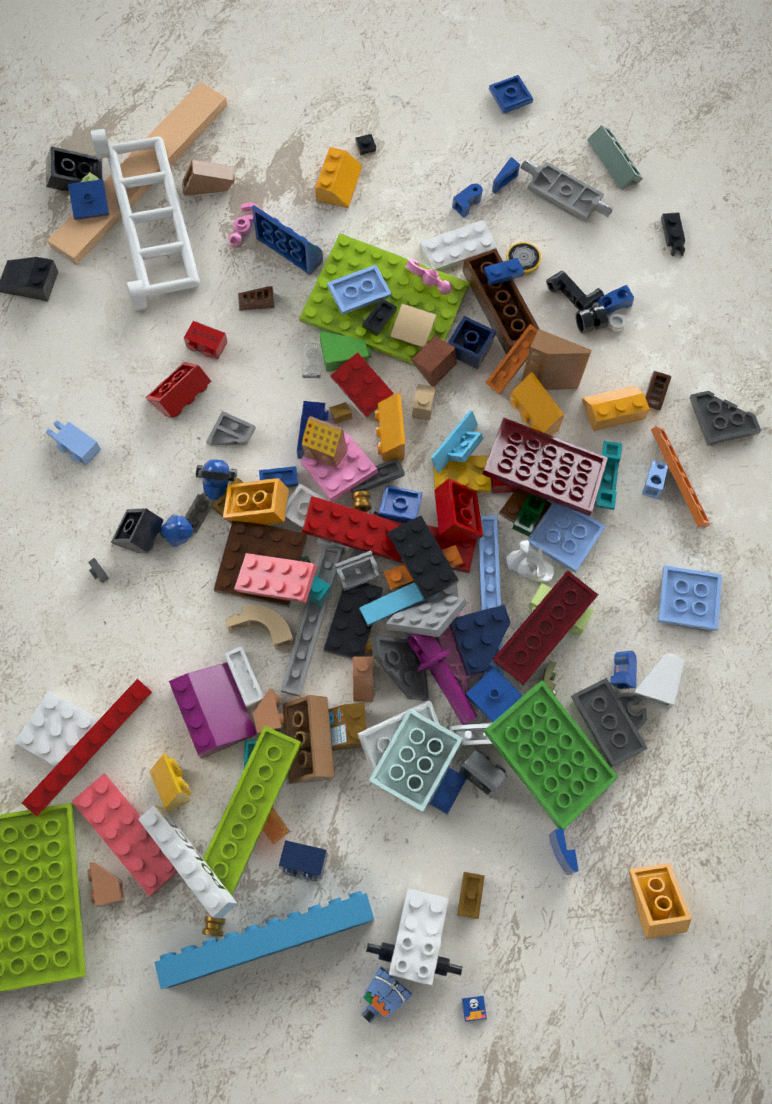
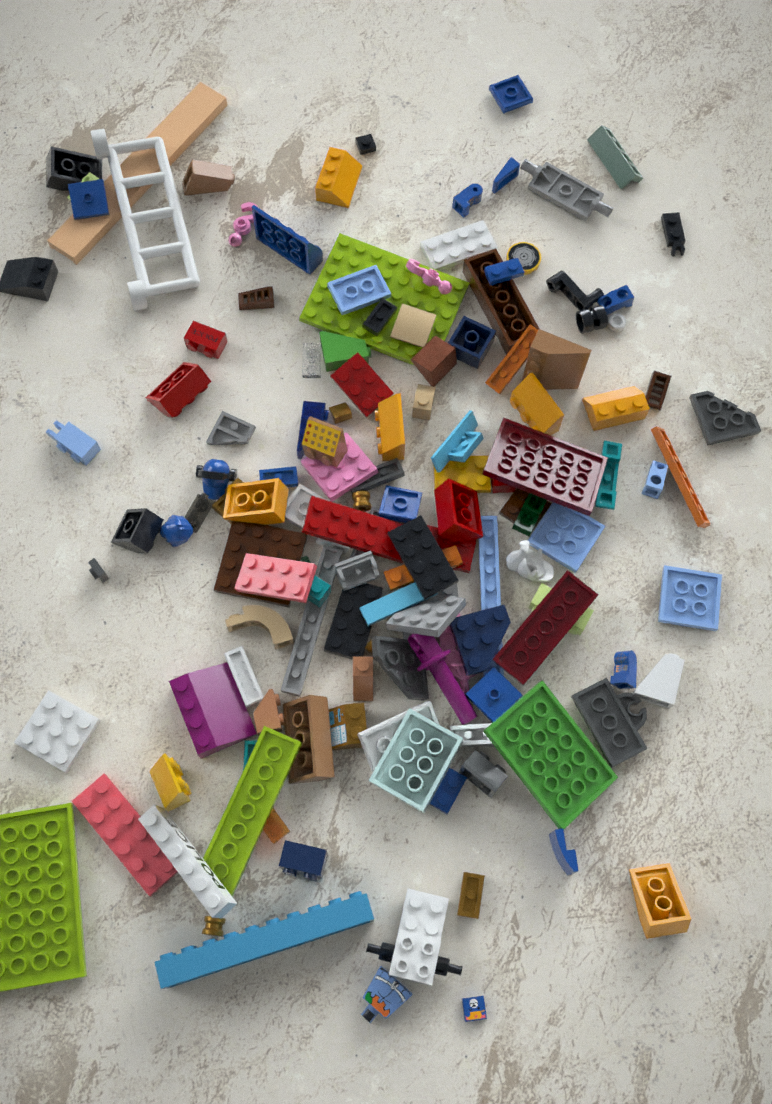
red plate [21,679,152,817] -> none
nougat slope [87,862,125,907] -> none
olive slope [542,660,557,696] -> none

